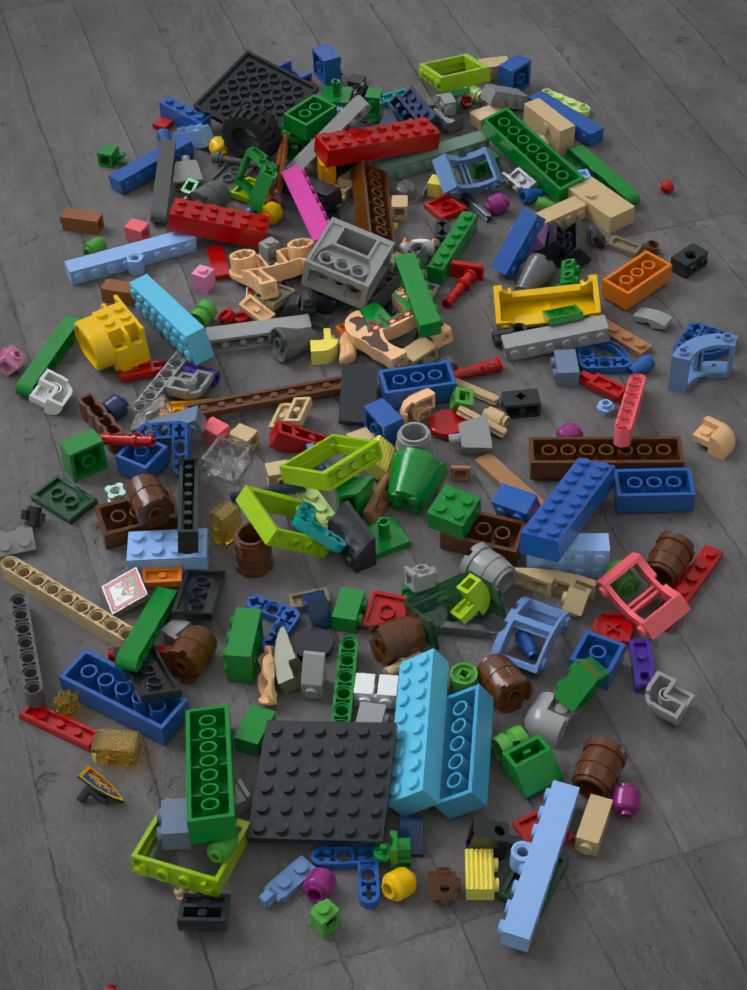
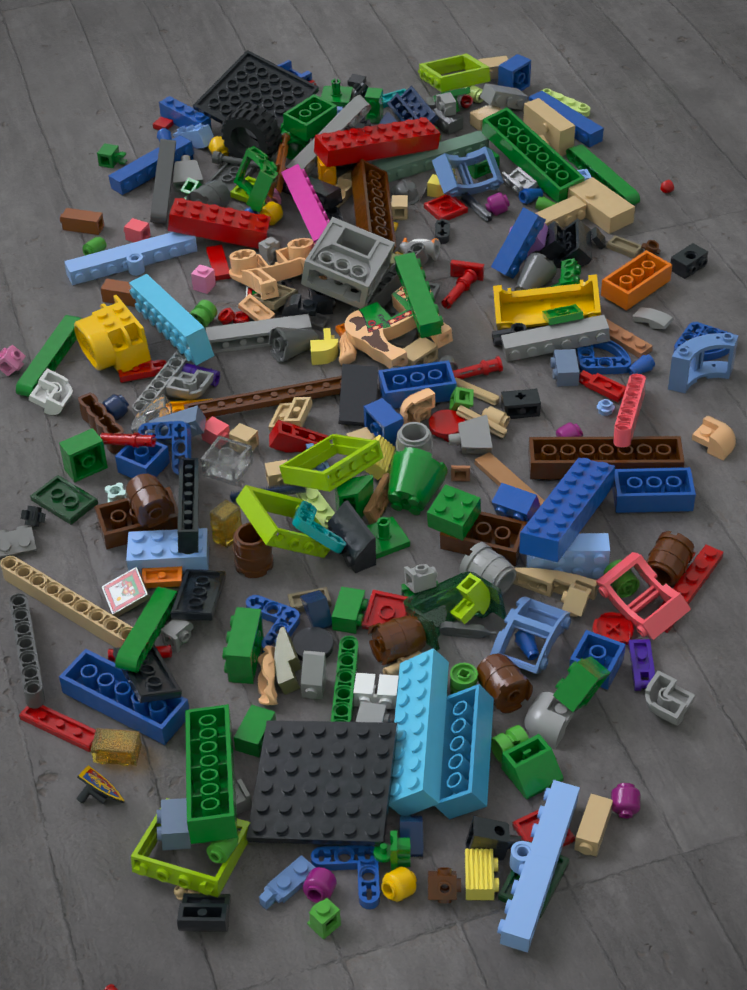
clear yellow gear [53,689,80,716] -> none
reddish brown piece [163,625,217,684] -> none
blue brick [312,44,342,86] -> none
green brick [427,211,478,286] -> none
reddish brown piece [572,737,628,799] -> none

